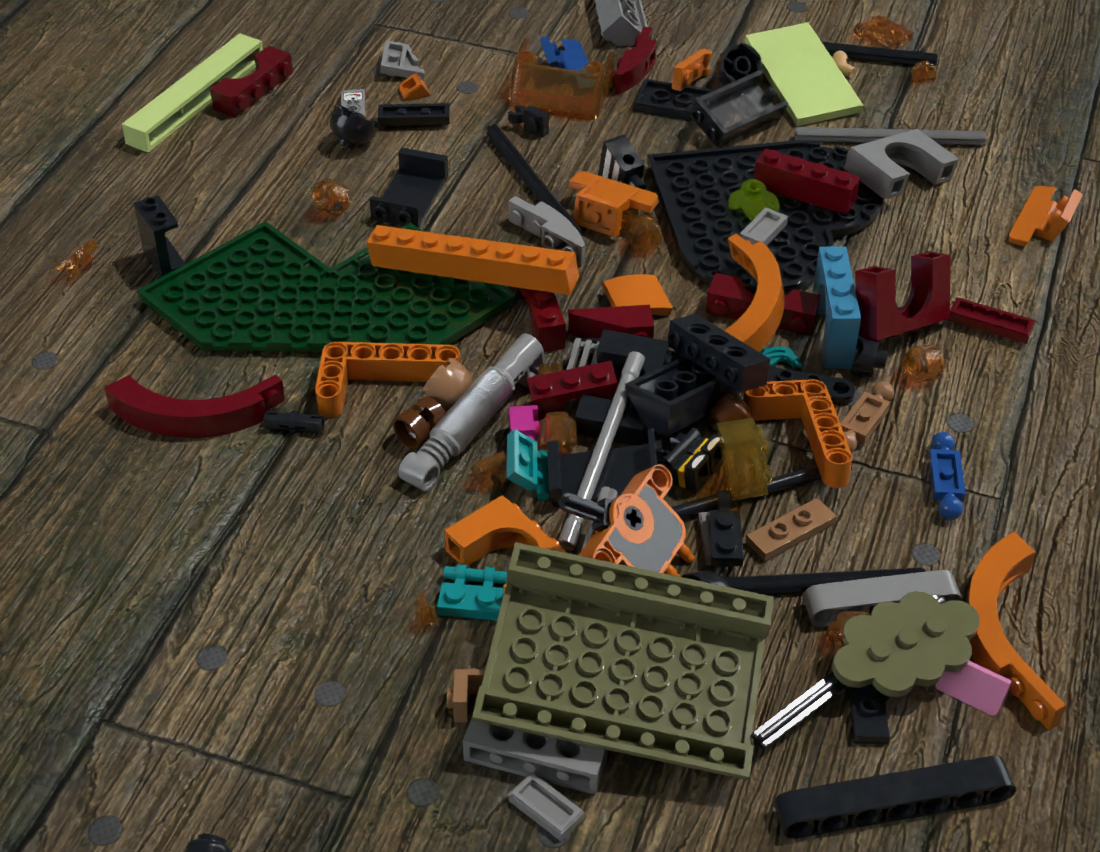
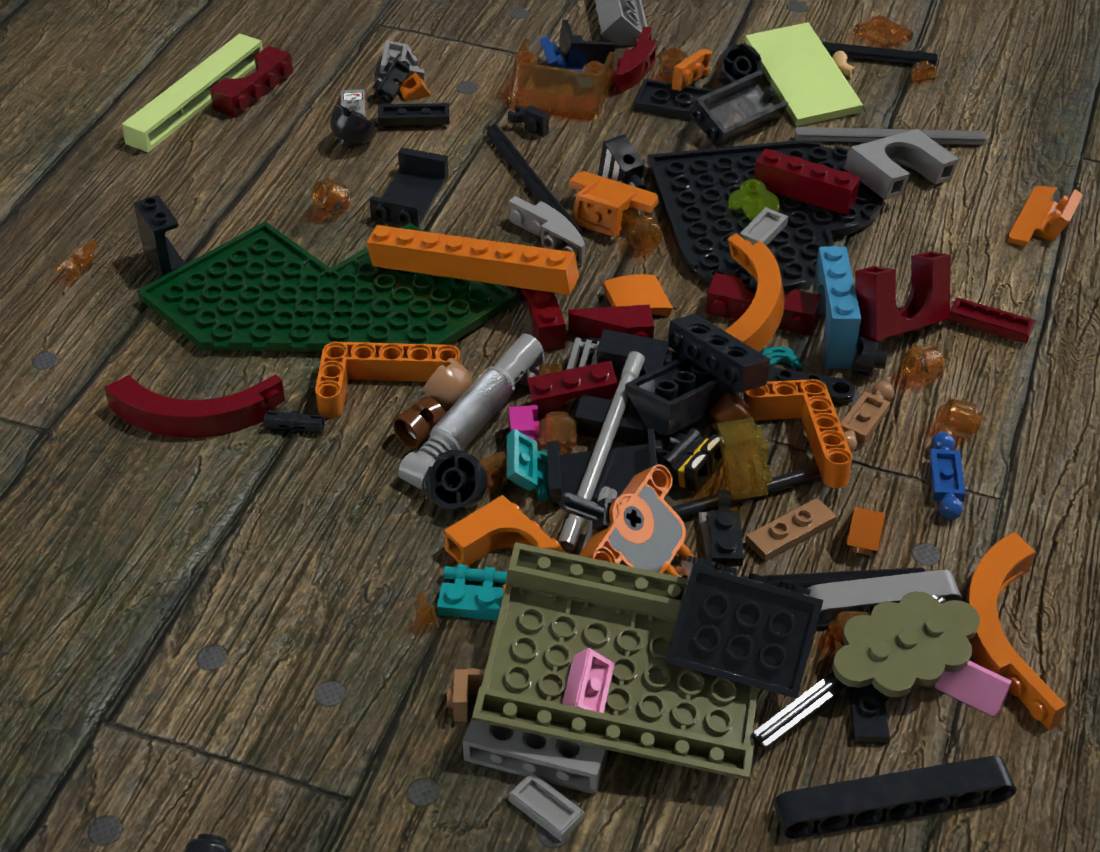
none -> black hinge [372,53,410,103]
none -> black cylinder [425,450,488,511]
none -> black panel [559,19,616,68]
none -> bright pink slope [562,648,615,713]
none -> clear orange head [658,48,688,83]
none -> black bracket [665,555,824,699]
none -> orange slope [847,507,885,555]
none -> clear orange head [936,398,982,439]

